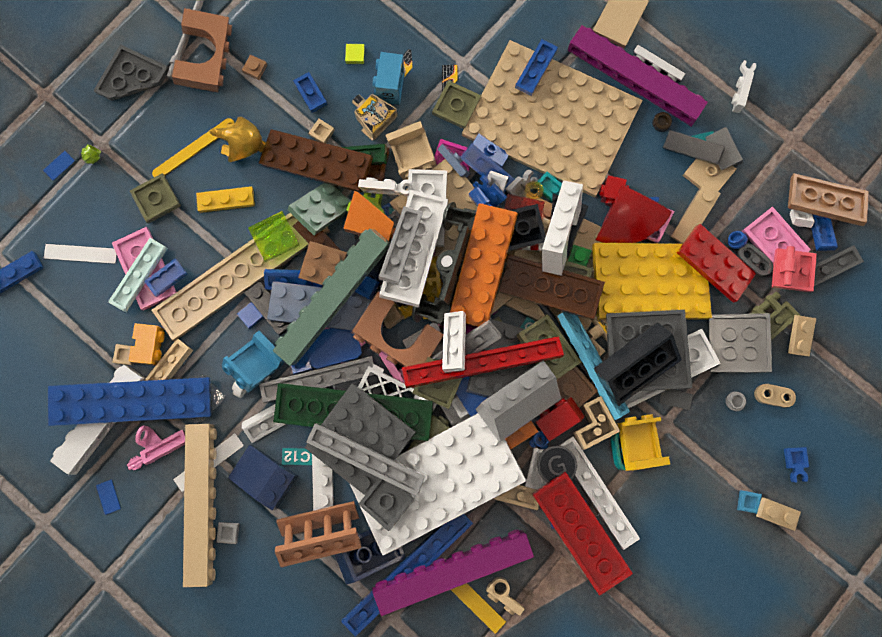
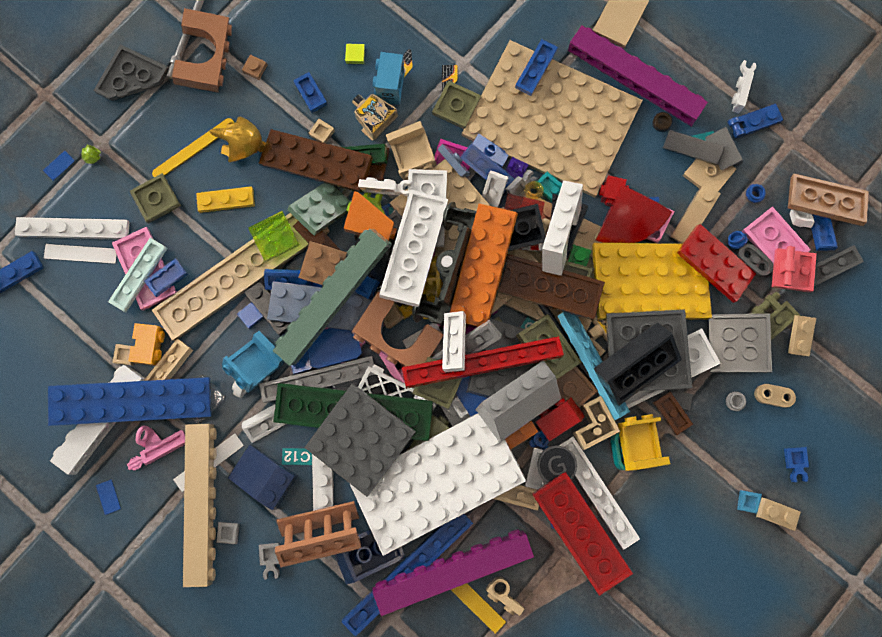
light grey plate [307,423,426,495] -> none
dark grey plate [358,478,415,531] -> none
light grey plate [379,206,423,285] -> none
blue bar [469,187,491,207] -> none
blue plate [473,175,507,207] -> none
white plate [634,45,685,82] -> none
none -> white plate [15,217,130,240]
none -> light grey plate [259,543,280,580]
none -> dark purple tile [505,157,529,179]
none -> reddish brown plate [653,391,693,435]
none -> blue plate [728,104,783,139]
none -> blue plate [746,184,766,203]

